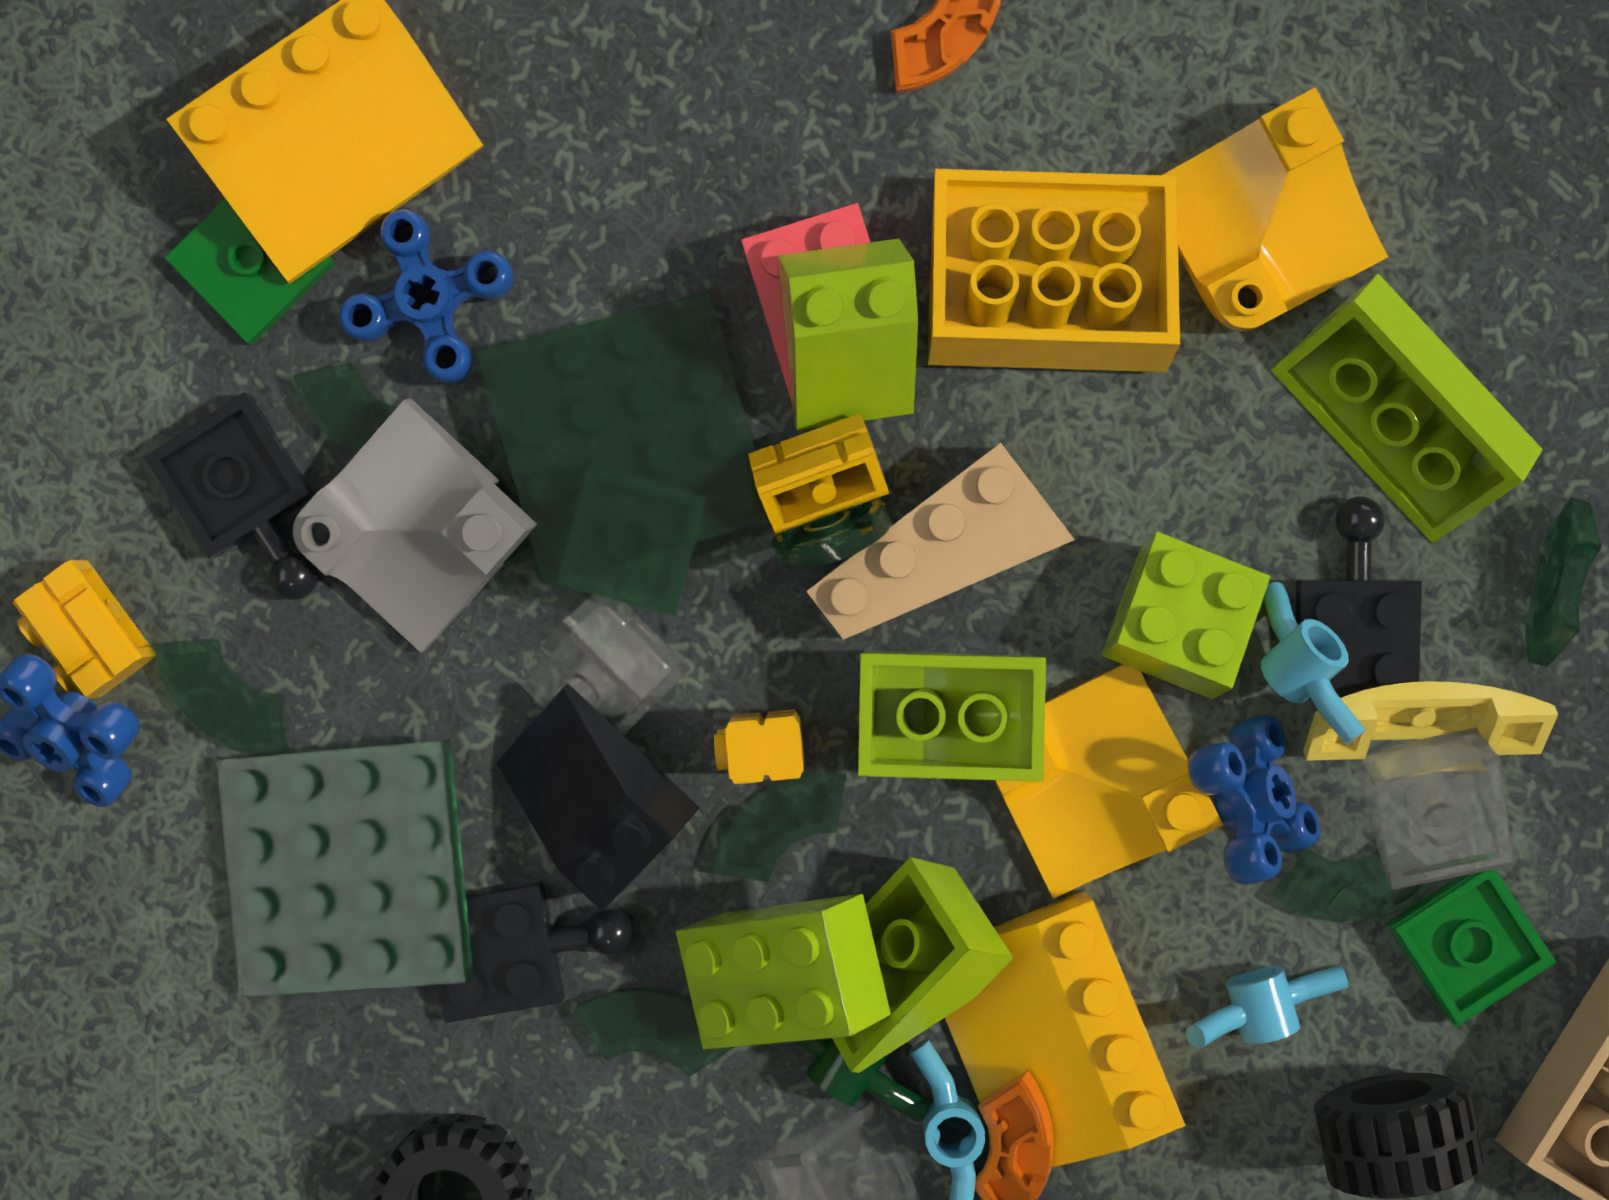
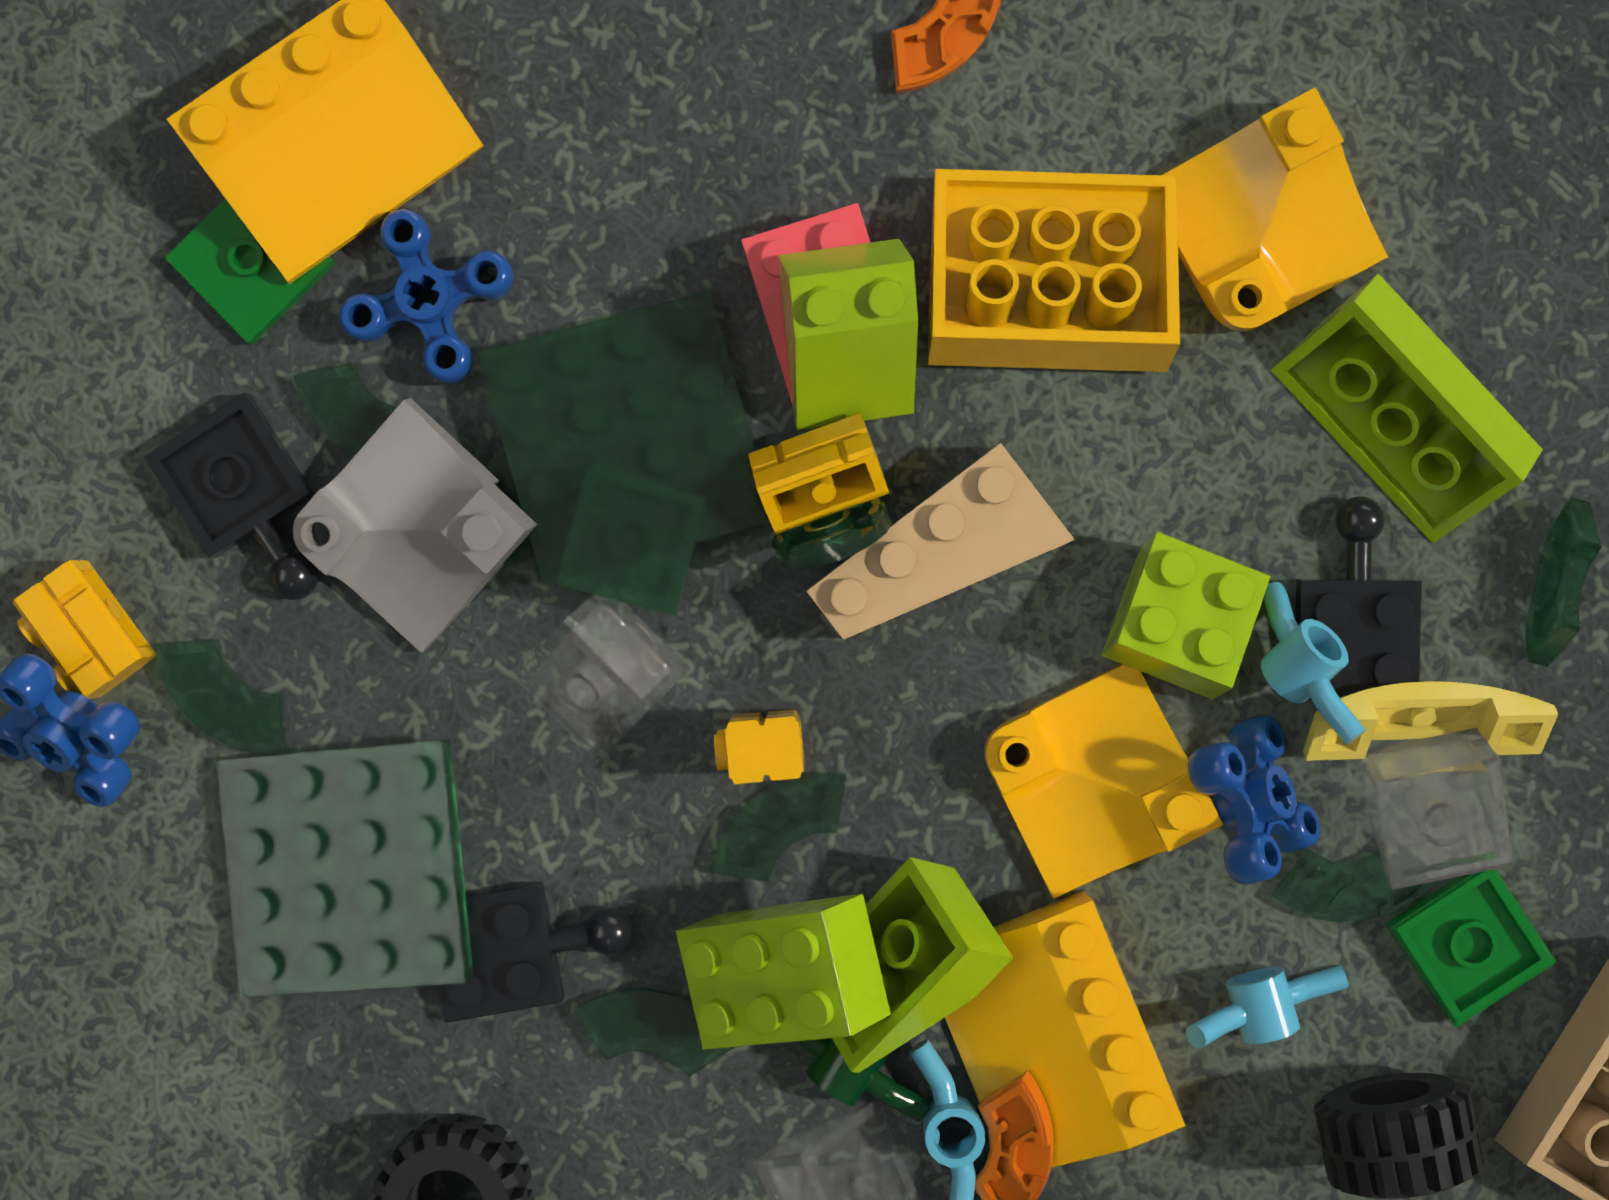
black slope [496,684,700,911] -> none
lime slope [858,651,1046,782] -> none

